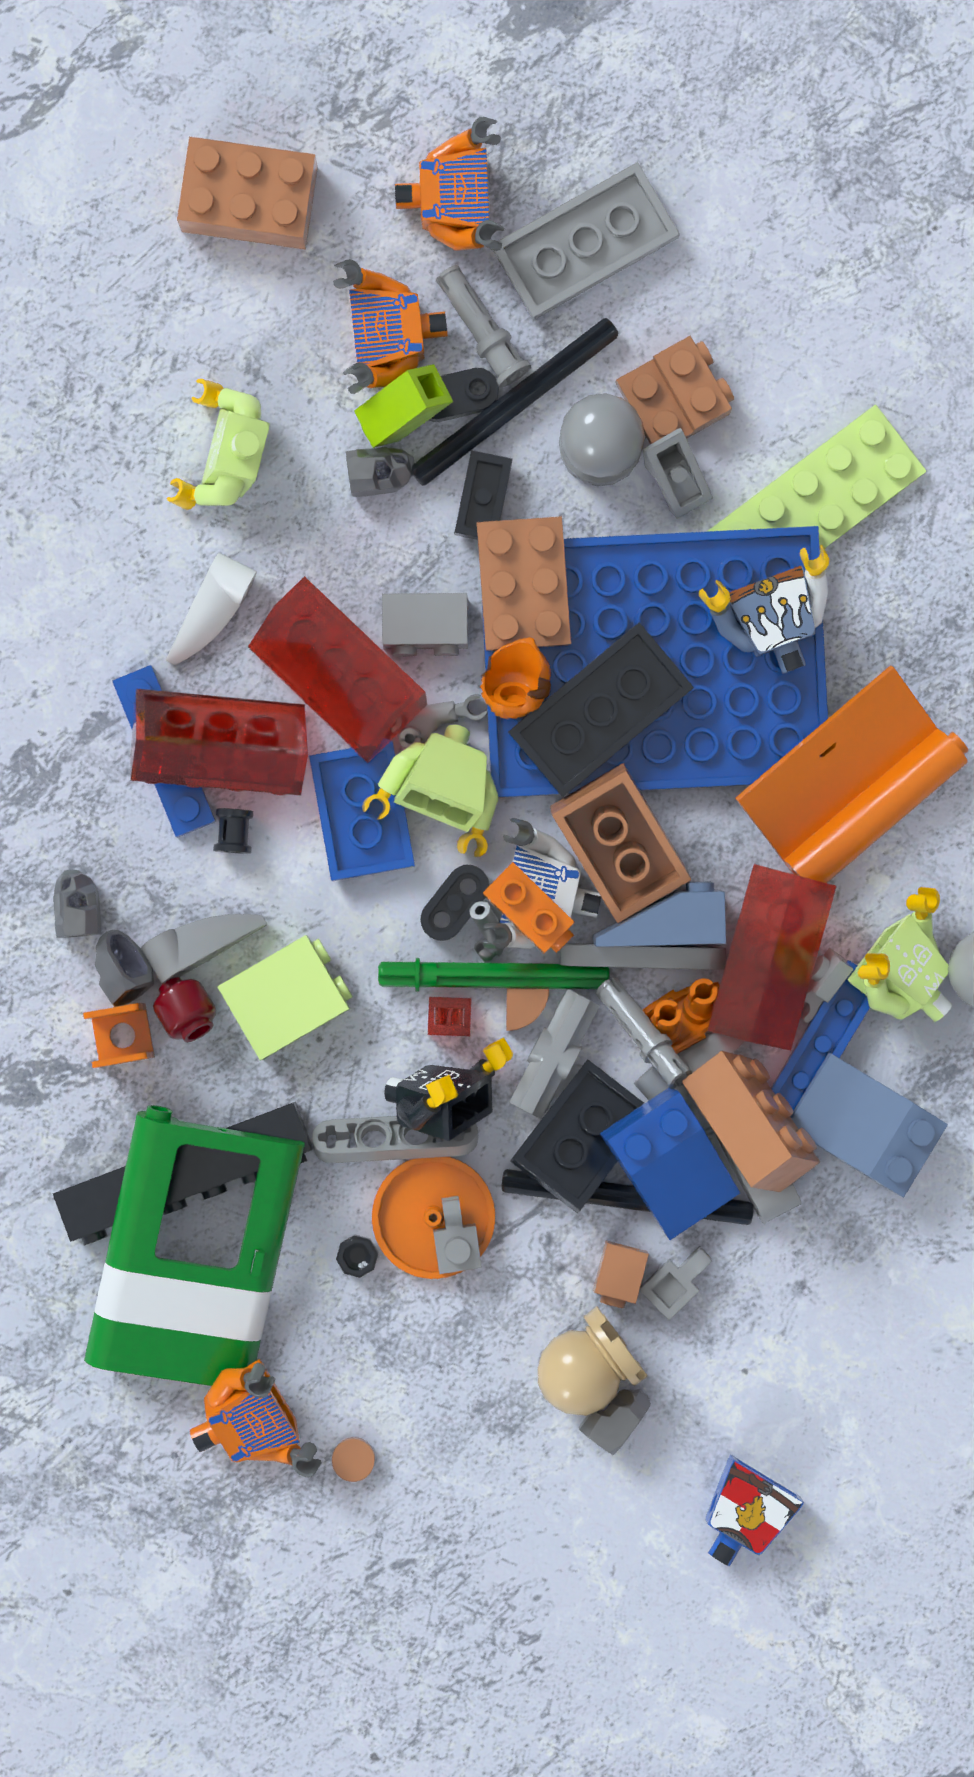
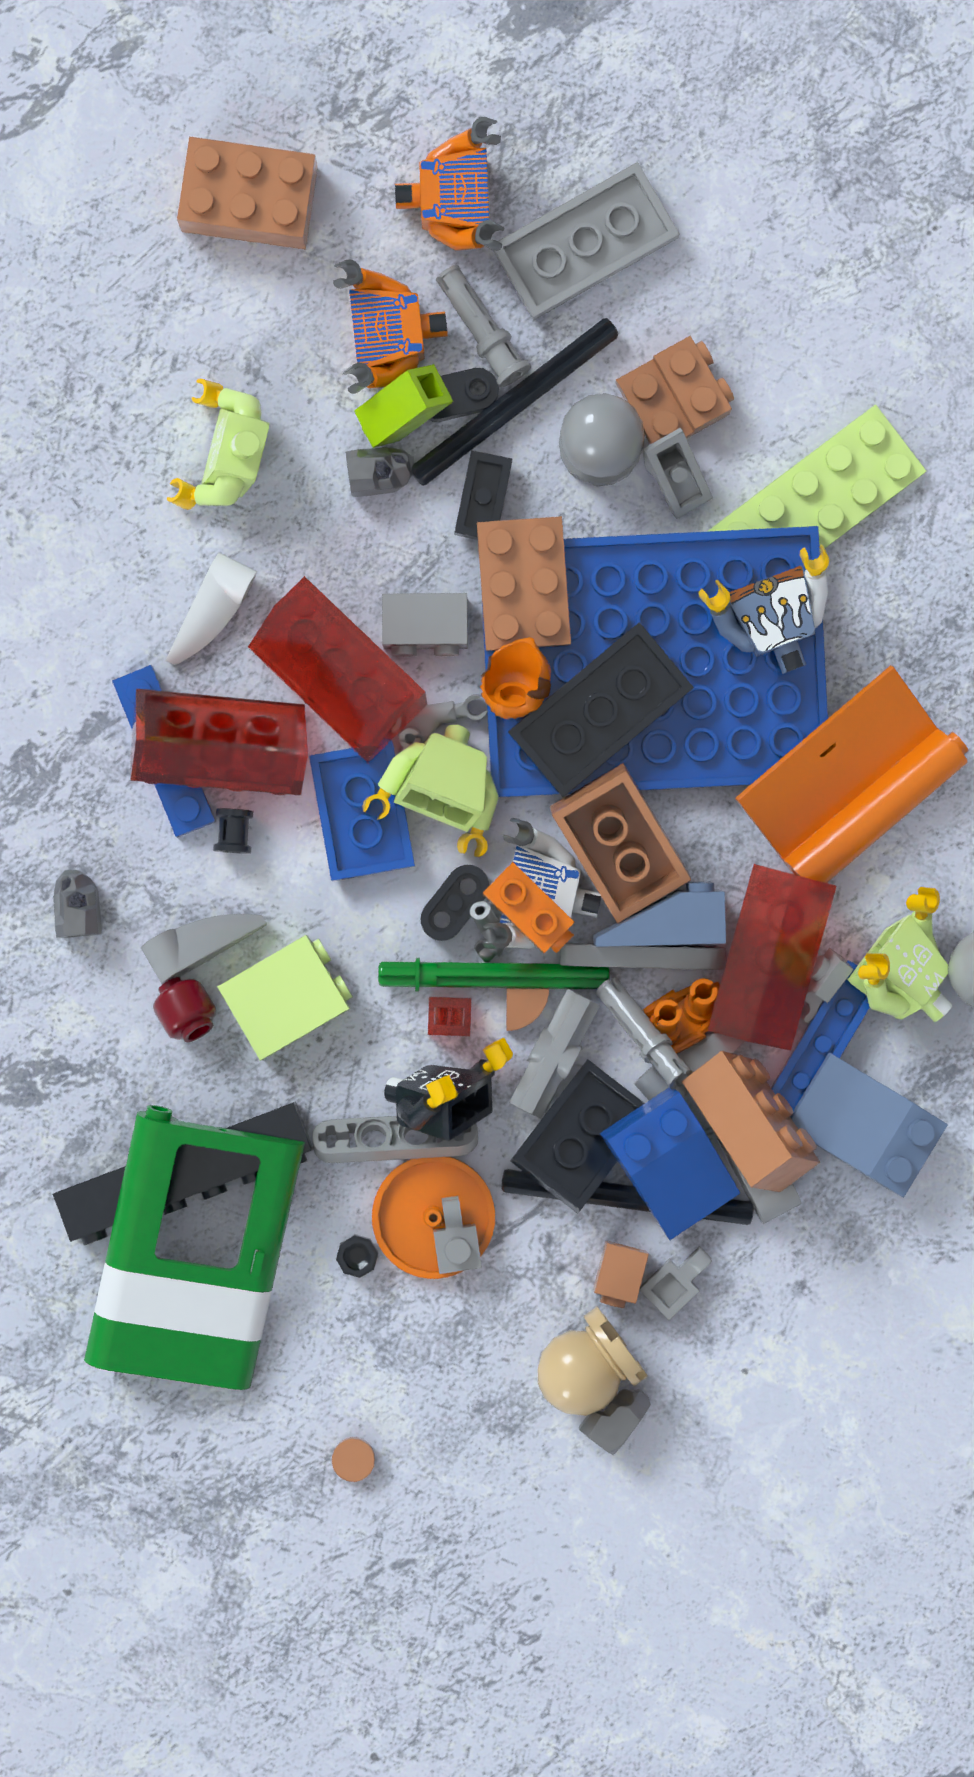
orange piece [83,1003,155,1068] -> none
flat silver rock [95,930,154,1007] -> none
torso [190,1359,322,1477] -> none
torso [705,1455,804,1566] -> none

